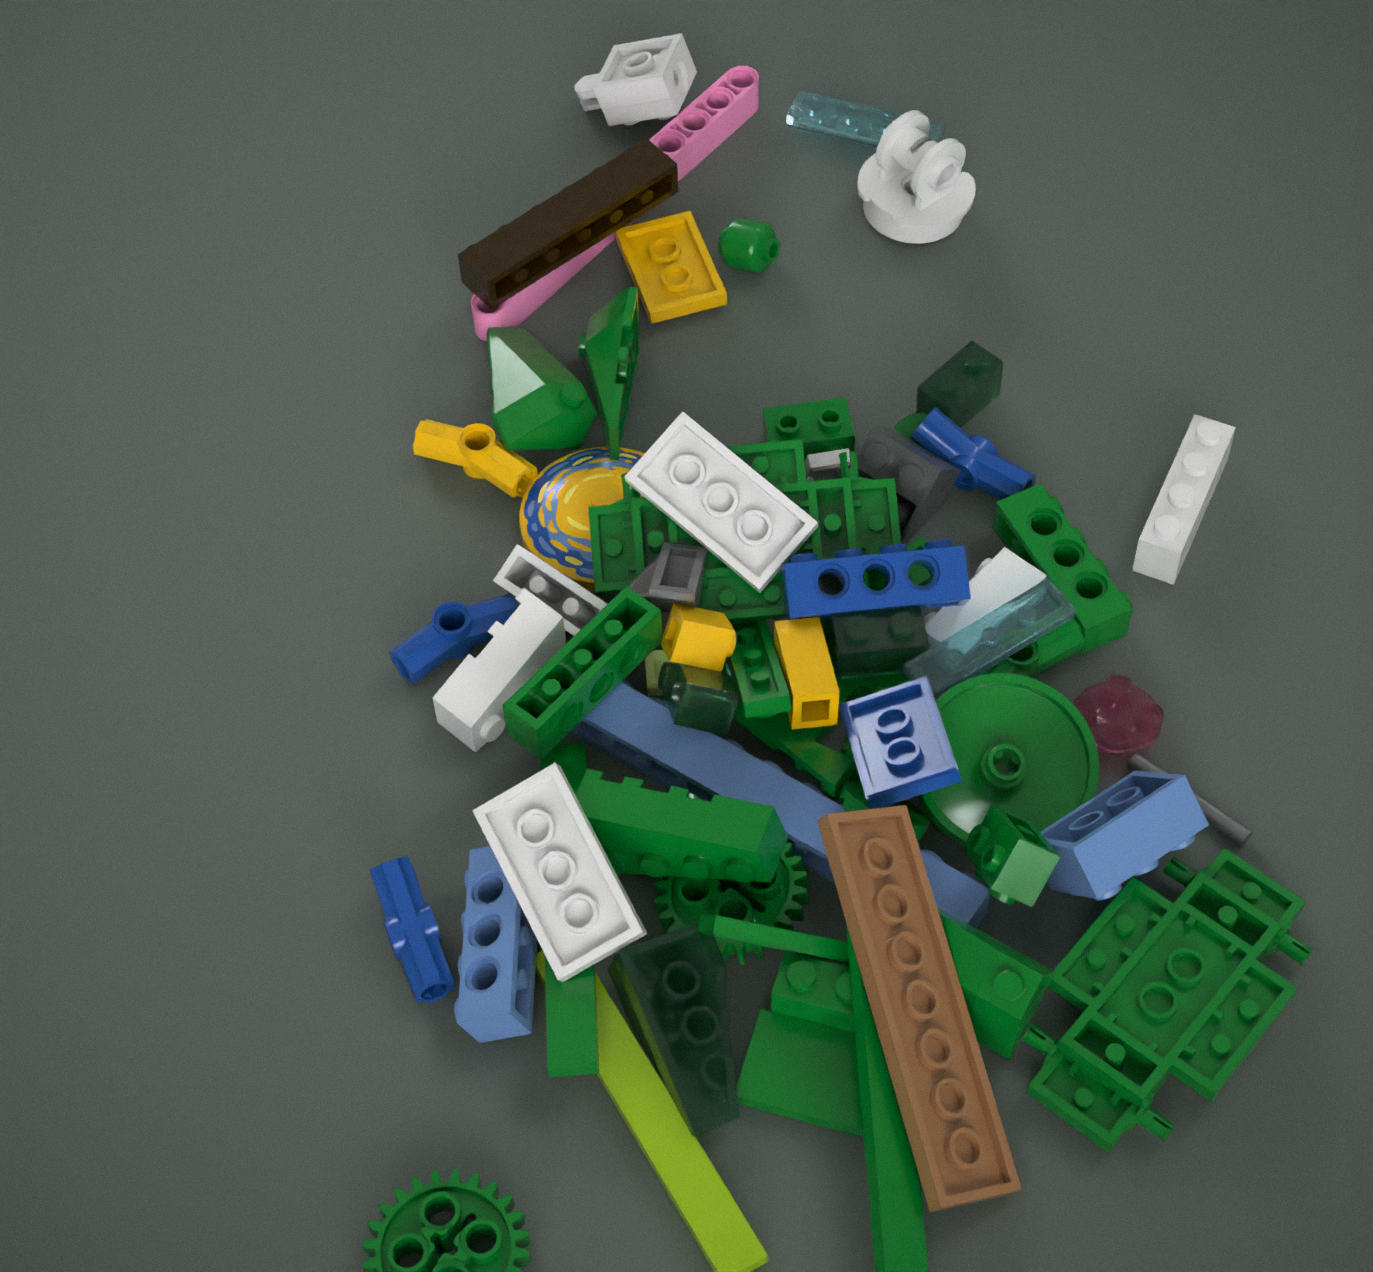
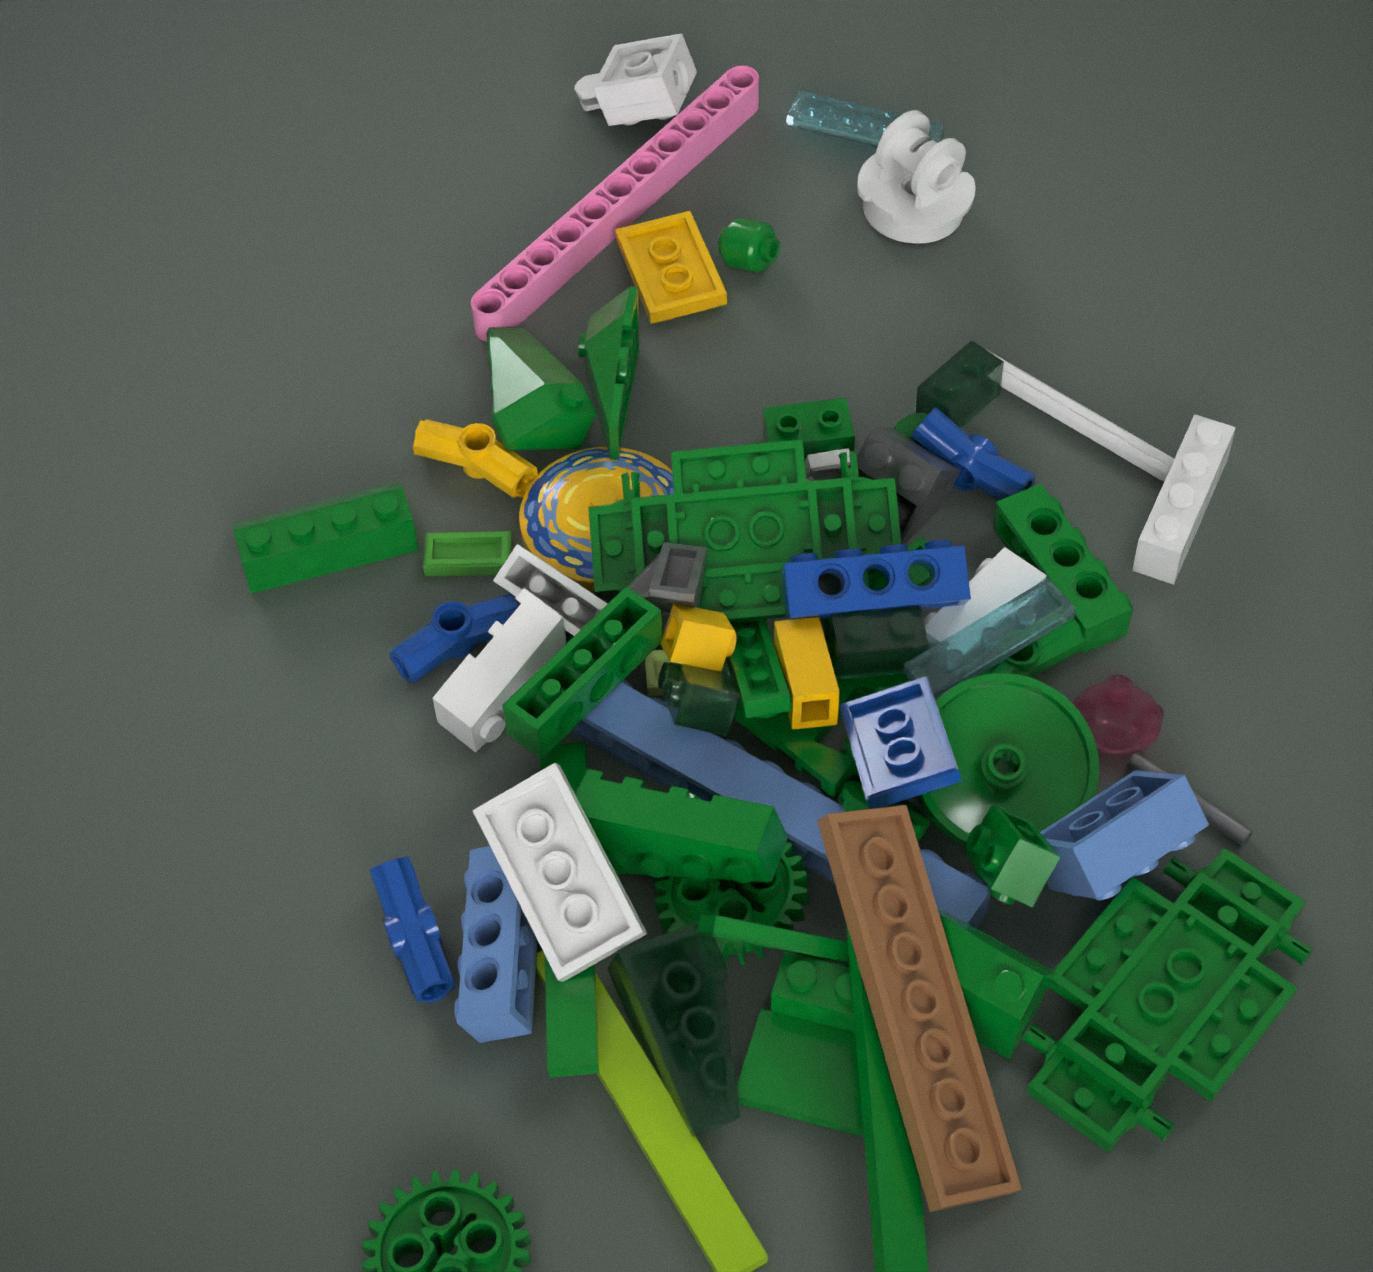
dark brown brick [458,138,678,310] -> none
white plate [624,411,818,593] -> none
none -> green slope [233,481,419,594]
none -> bright green tile [423,531,513,576]
none -> white axle [963,344,1174,481]

